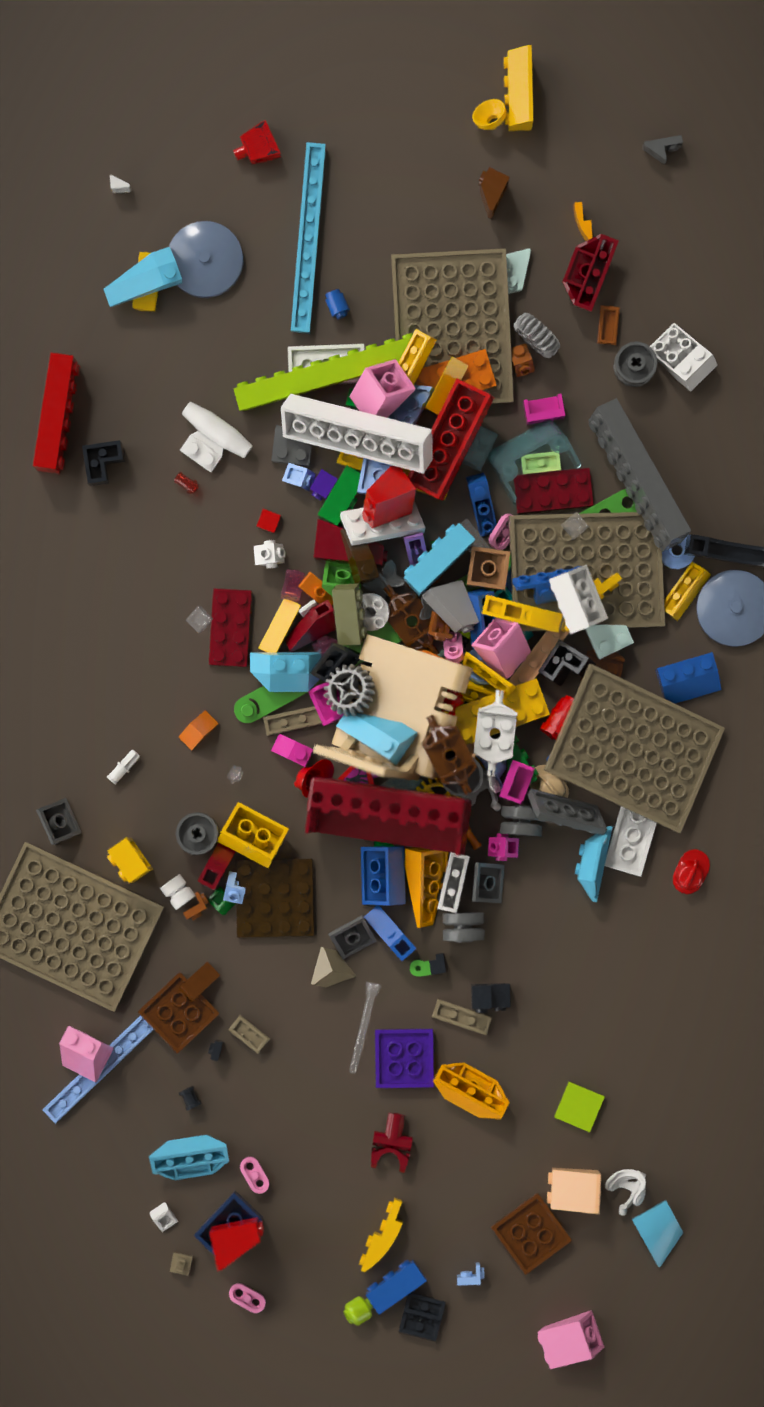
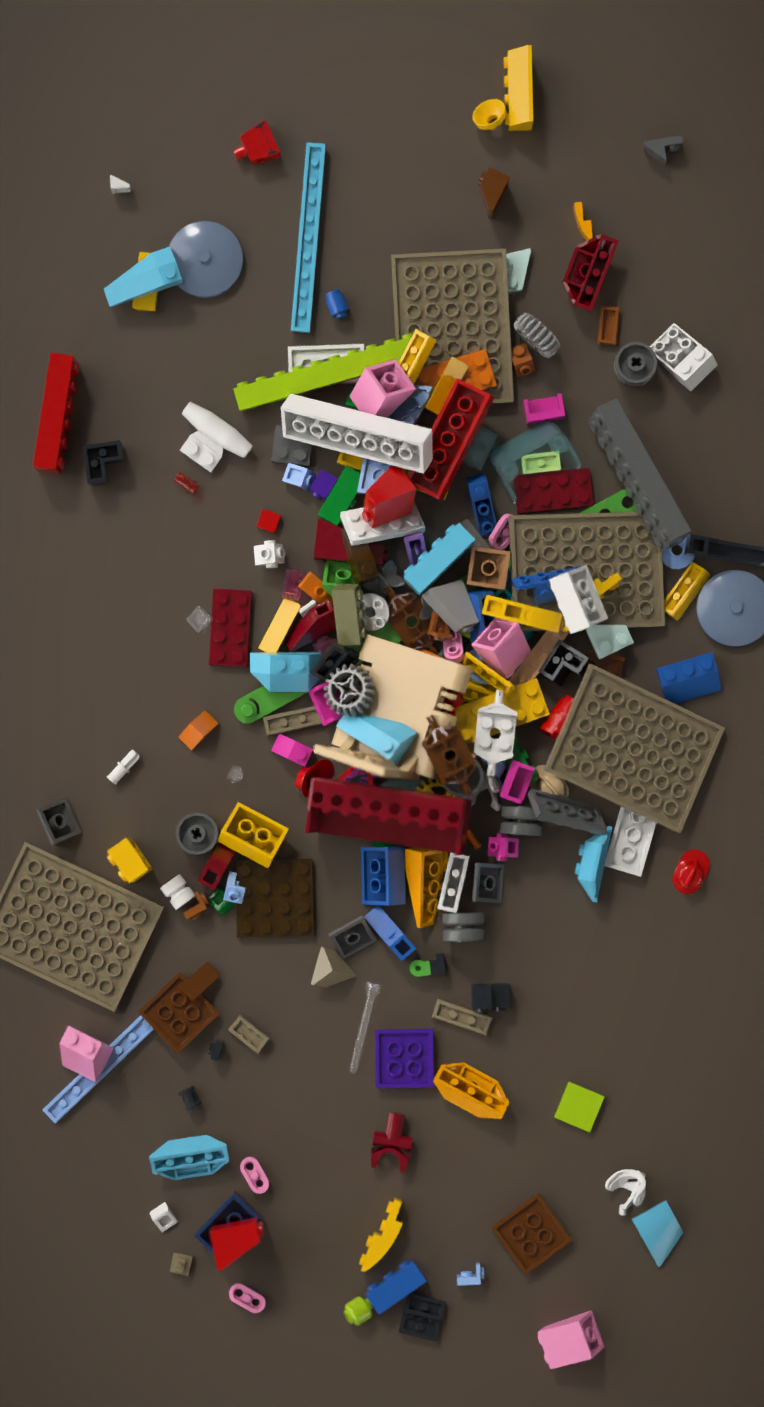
light nougat slope [547,1168,601,1214] -> none
clear plate [561,512,589,539] -> none

